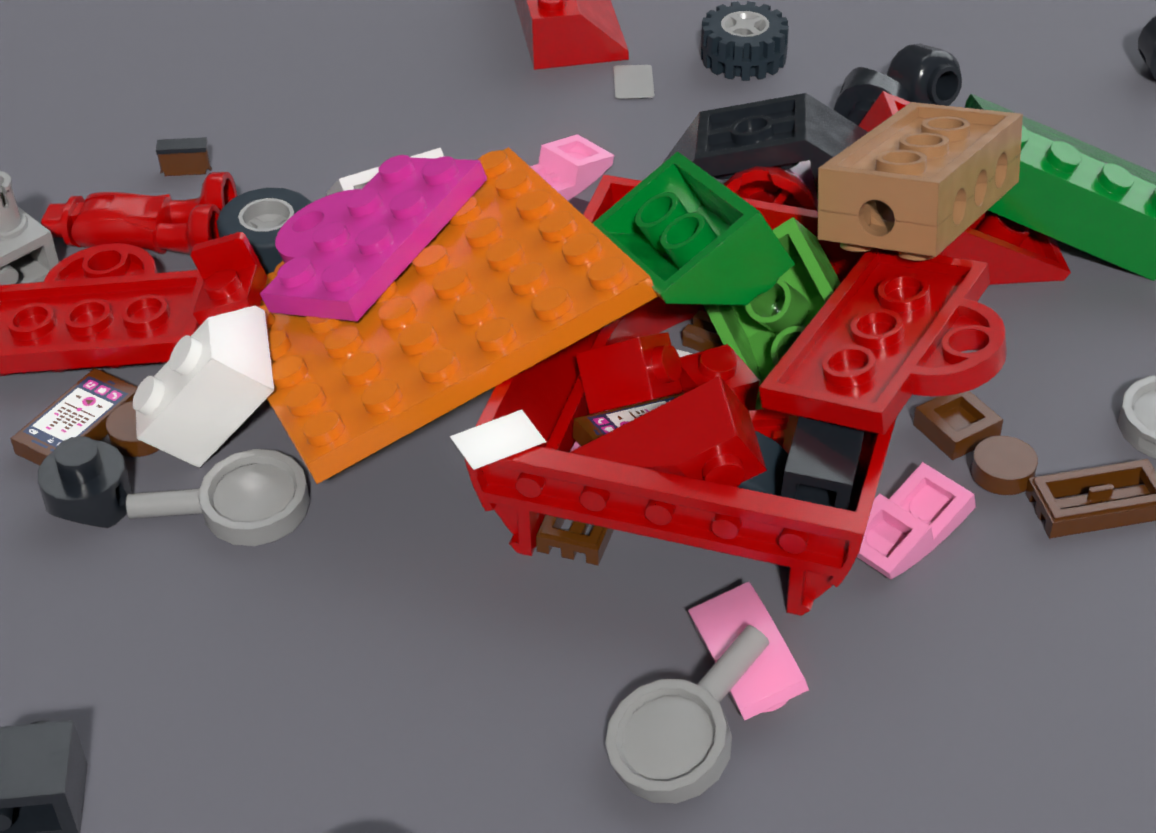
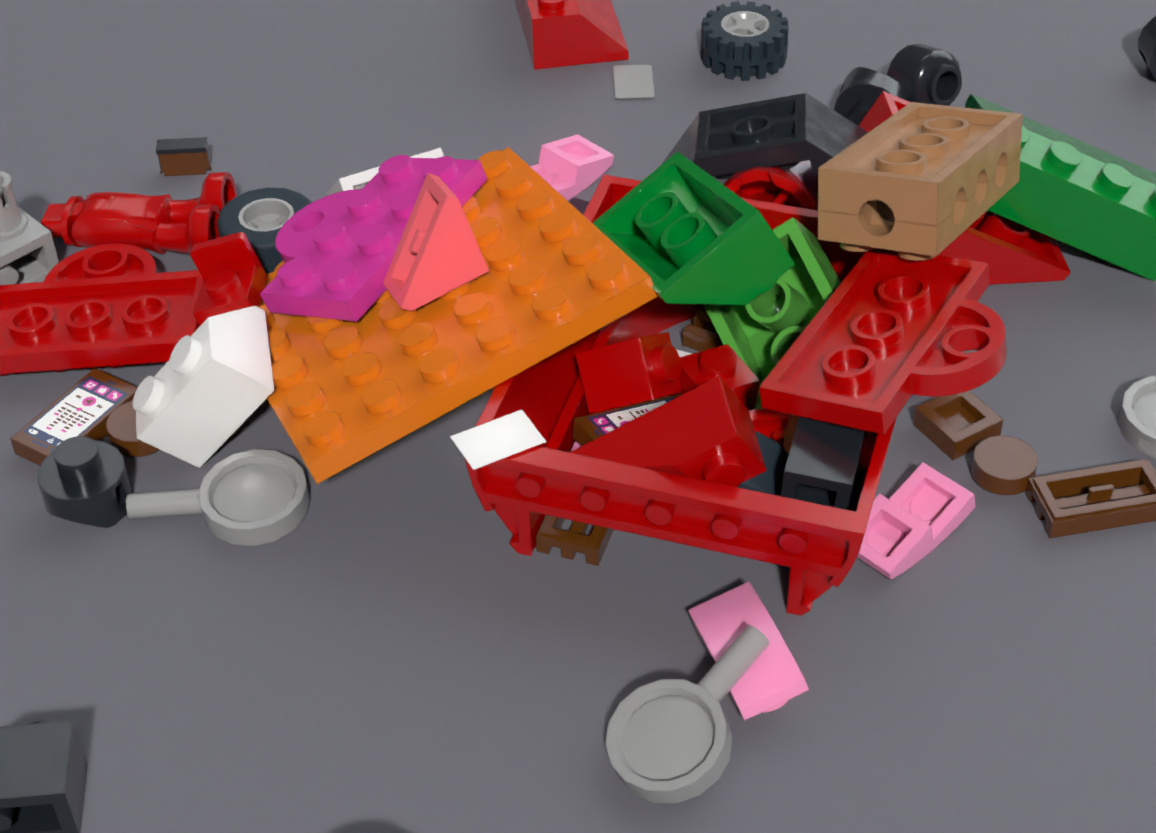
none -> coral slope [383,173,489,311]

